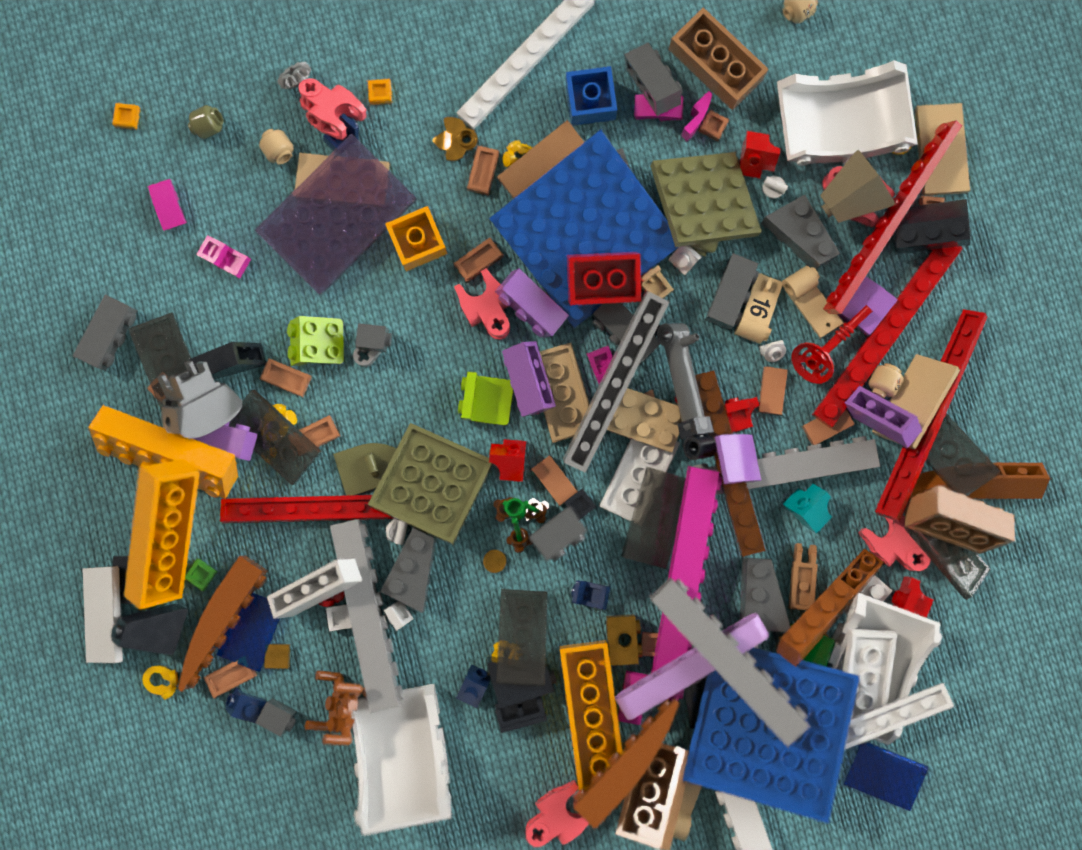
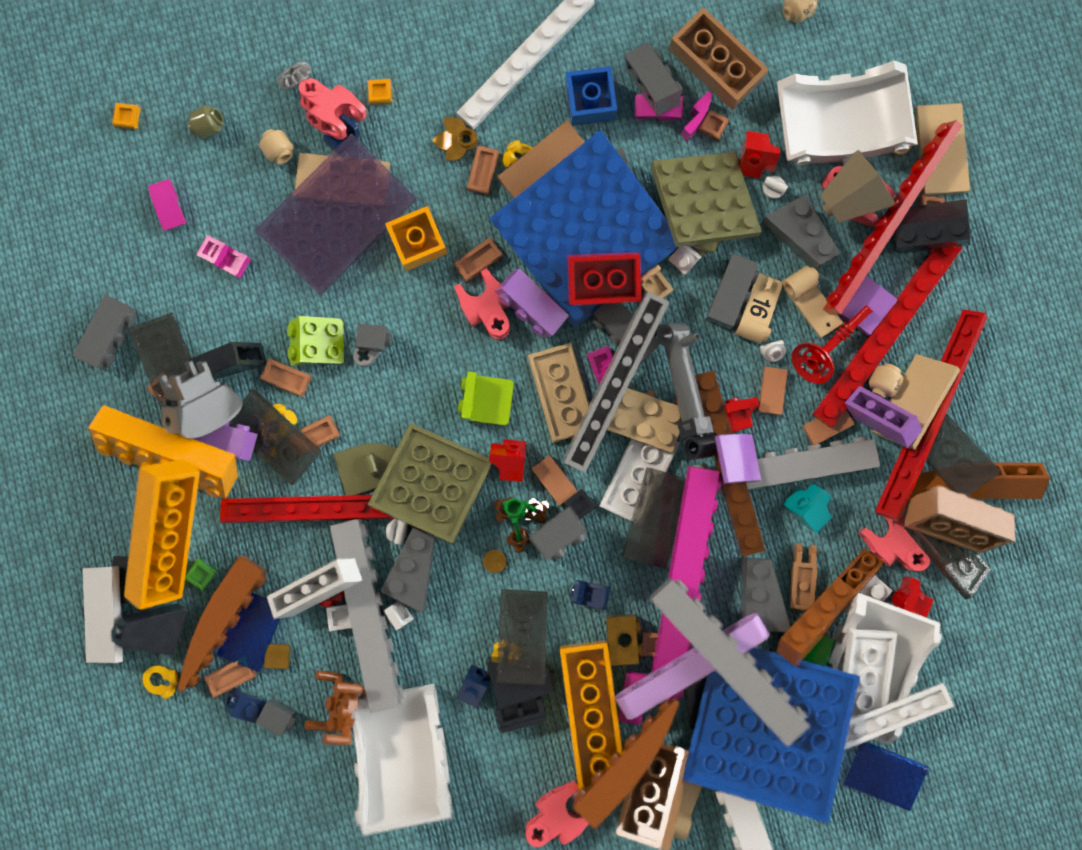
medium lavender brick [502,341,556,417] -> none

